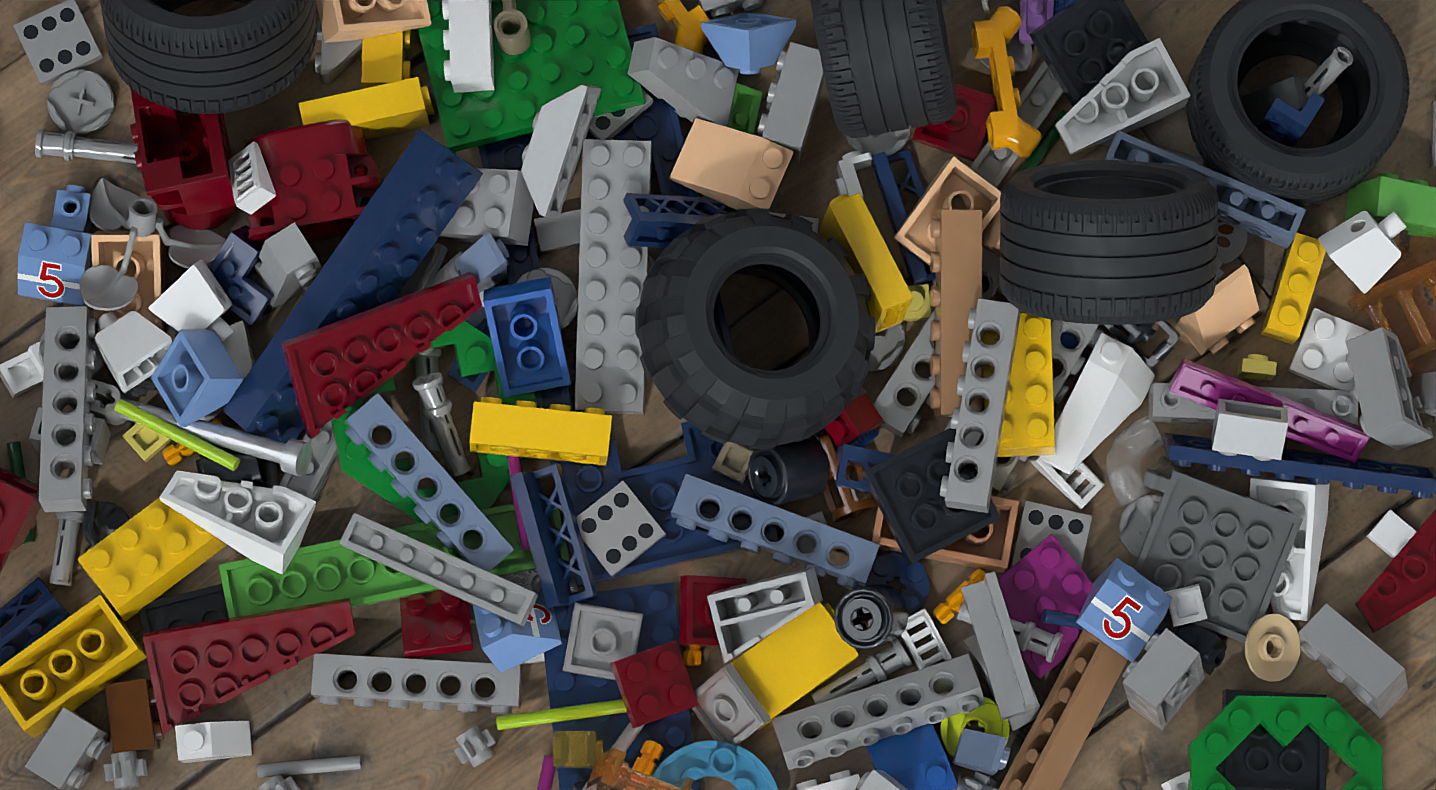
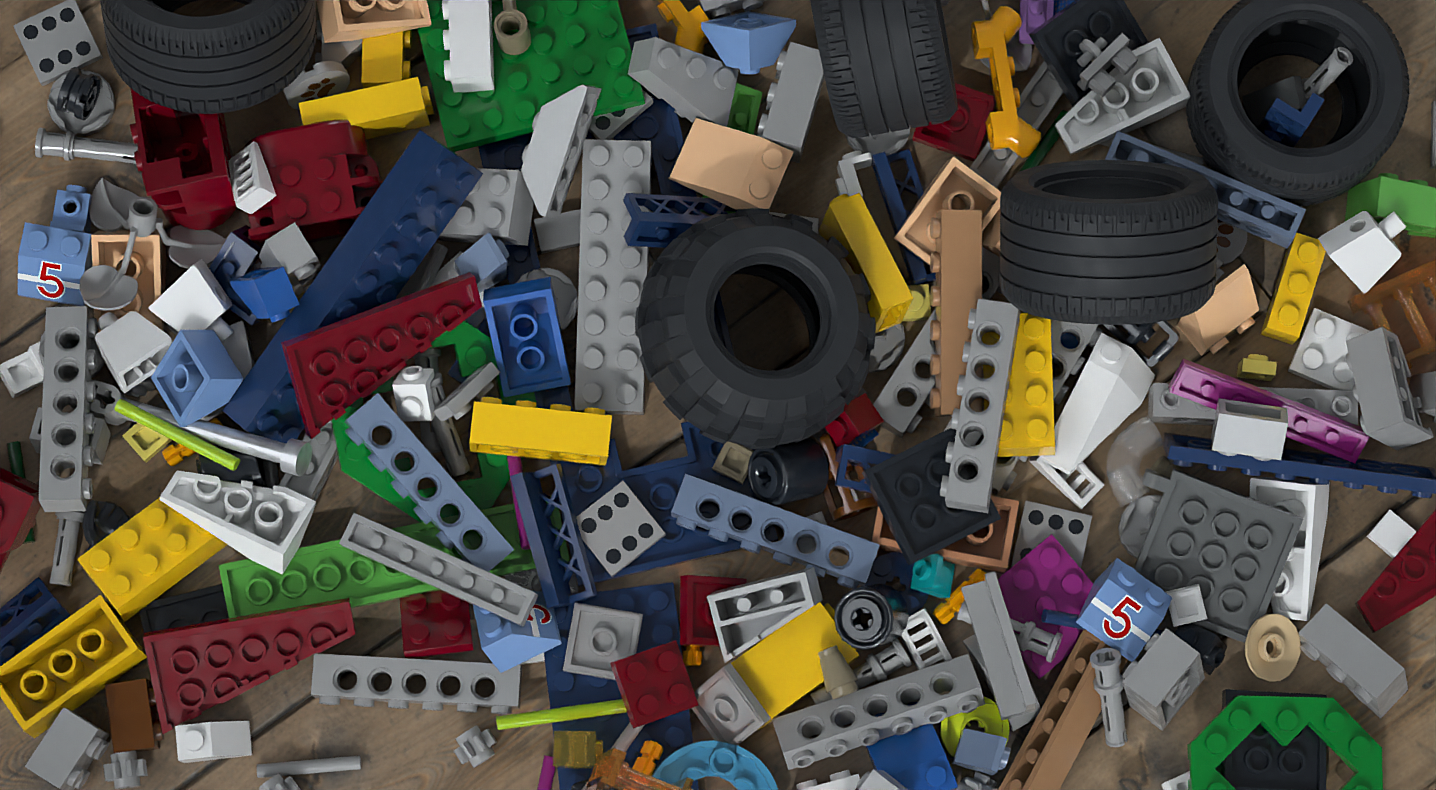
none -> black wheel [57,67,102,120]
none -> blue slope [230,266,300,322]
none -> light grey tile [284,61,350,110]
none -> white bracket [392,366,435,421]
none -> light grey plate [433,362,500,422]
none -> dark tan cone [818,645,858,700]
none -> teal bracket [911,554,955,598]
none -> light grey hips [1077,33,1138,97]
none -> light grey pin [1090,648,1128,747]

